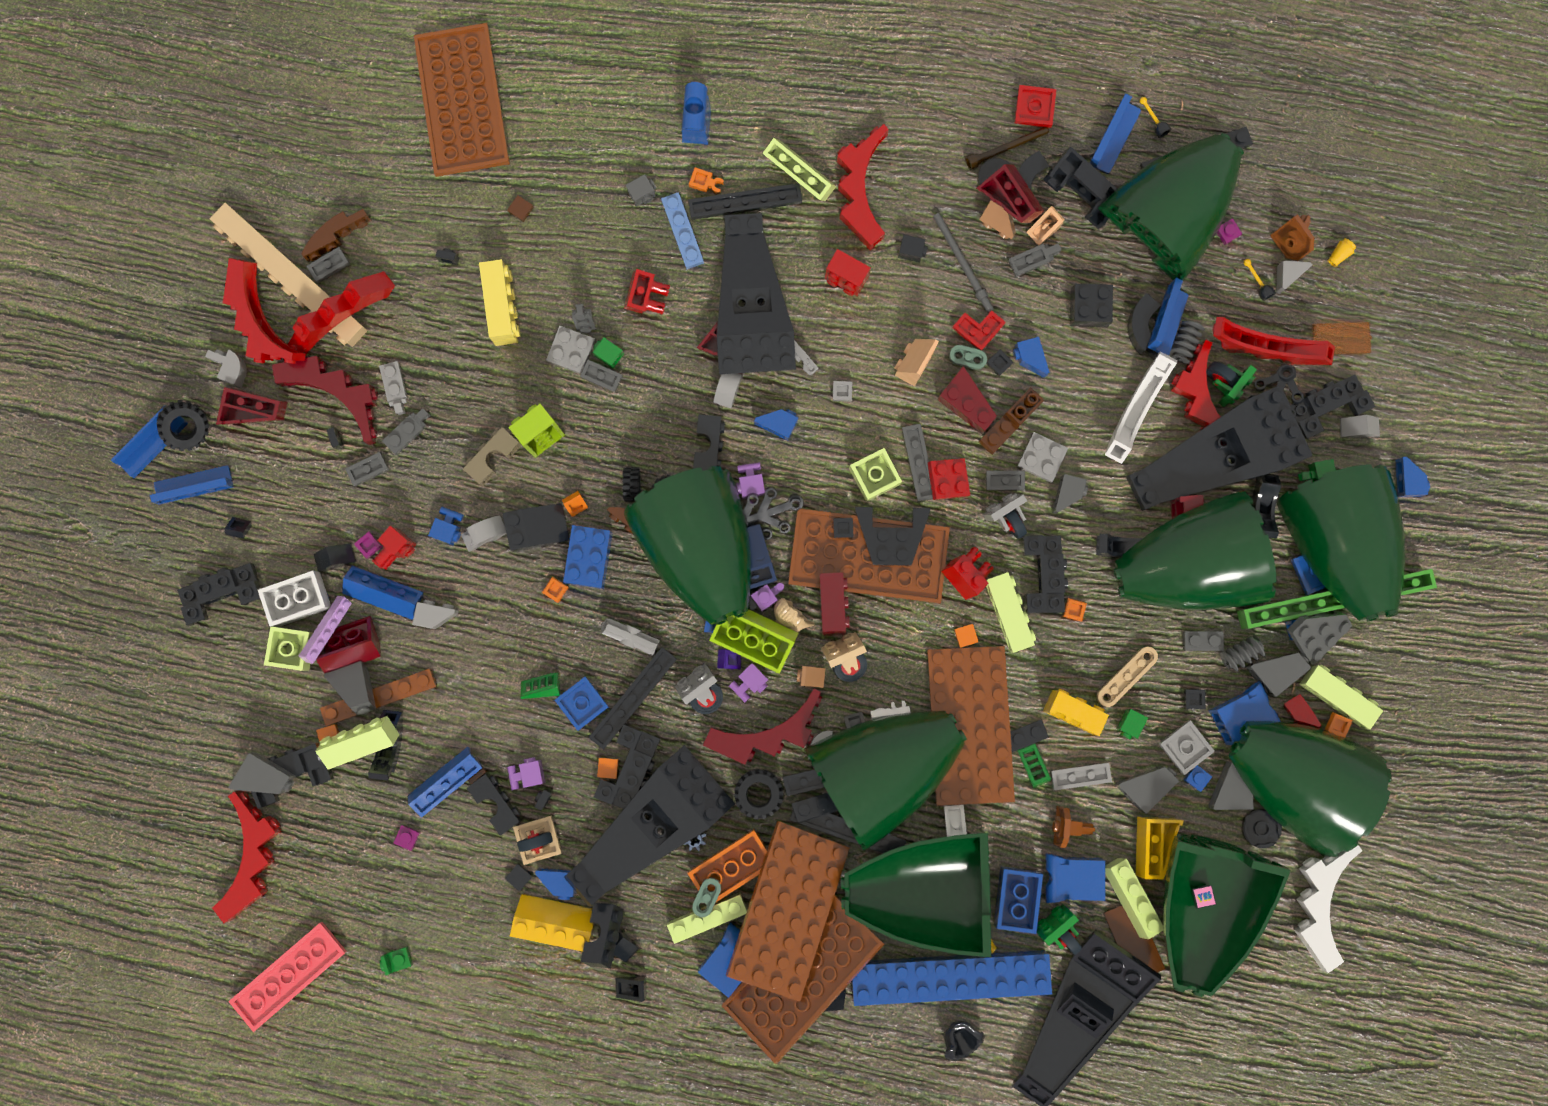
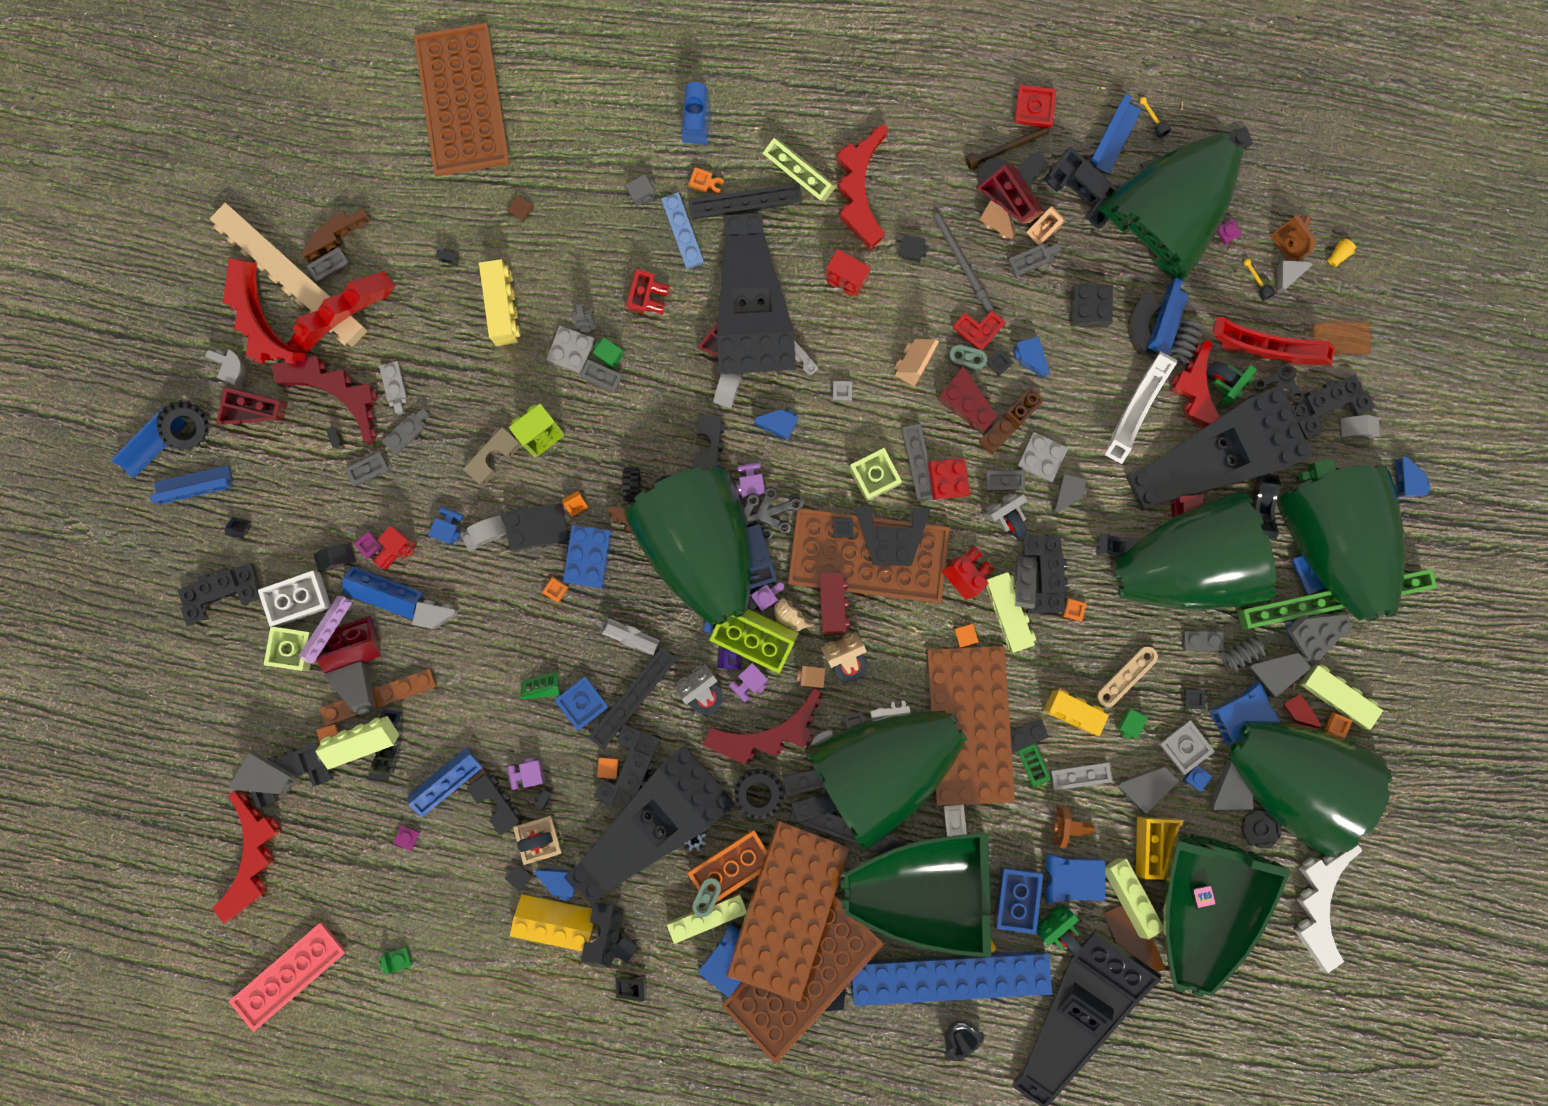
none -> dark grey plate [1014,555,1037,609]

